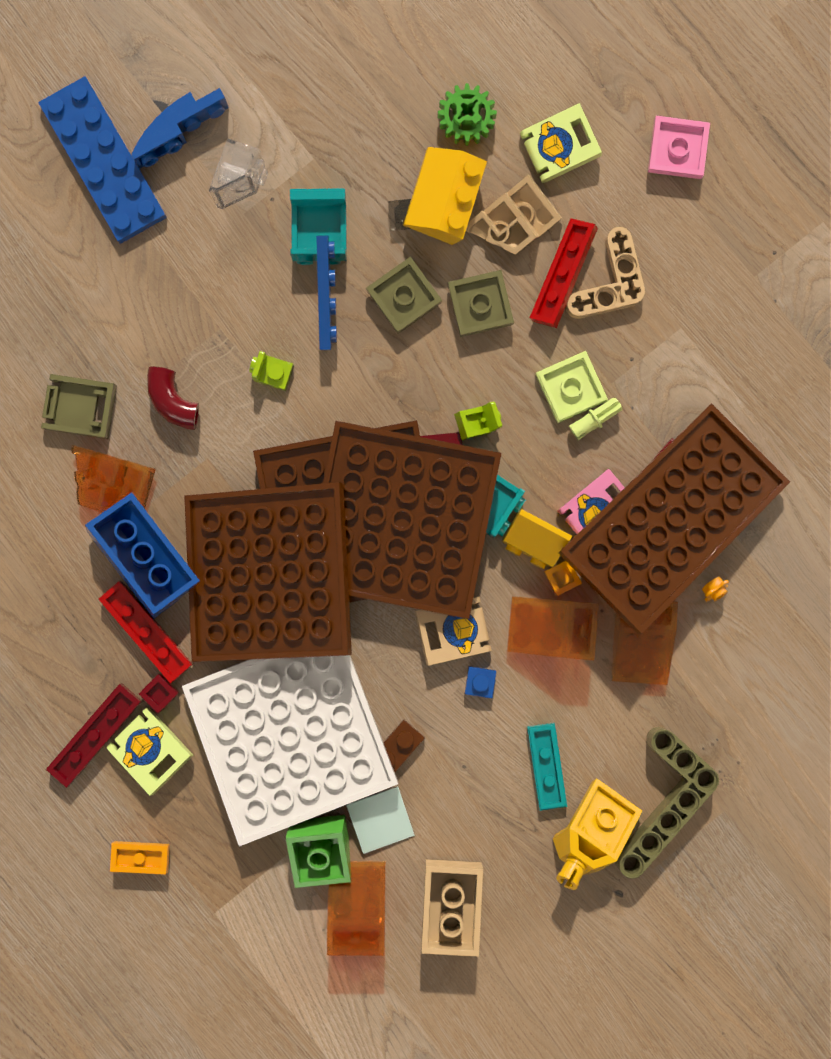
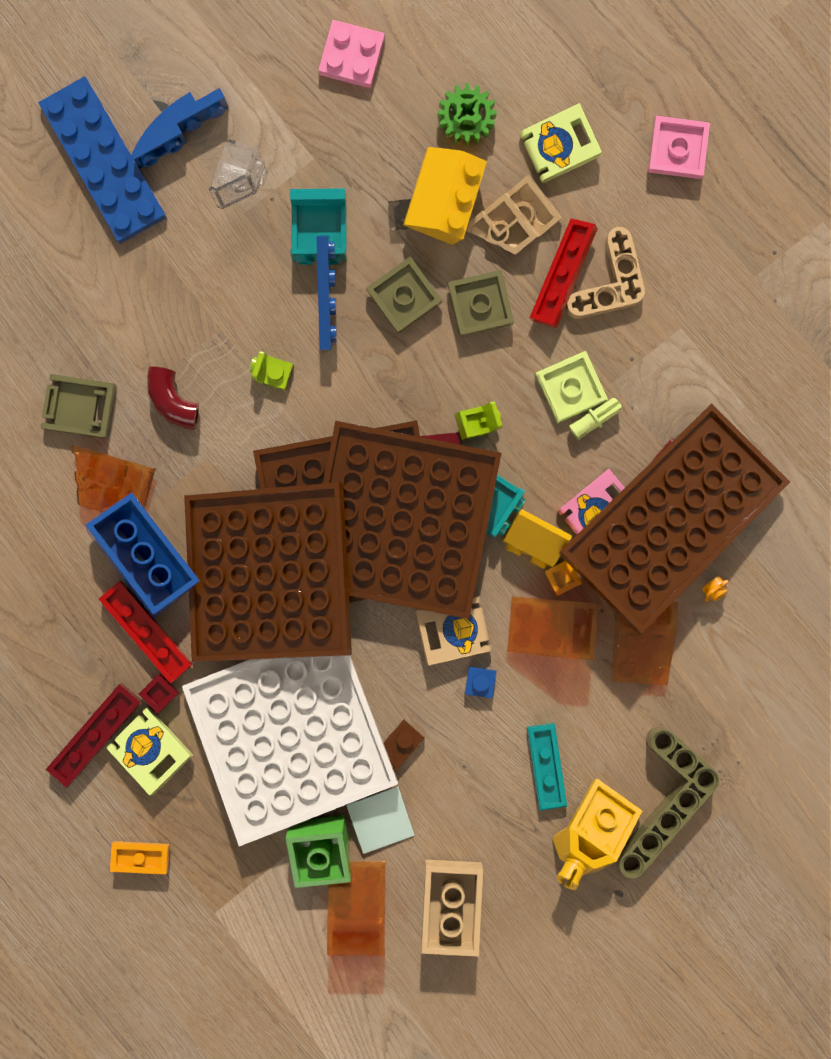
none -> bright pink plate [318,20,385,88]

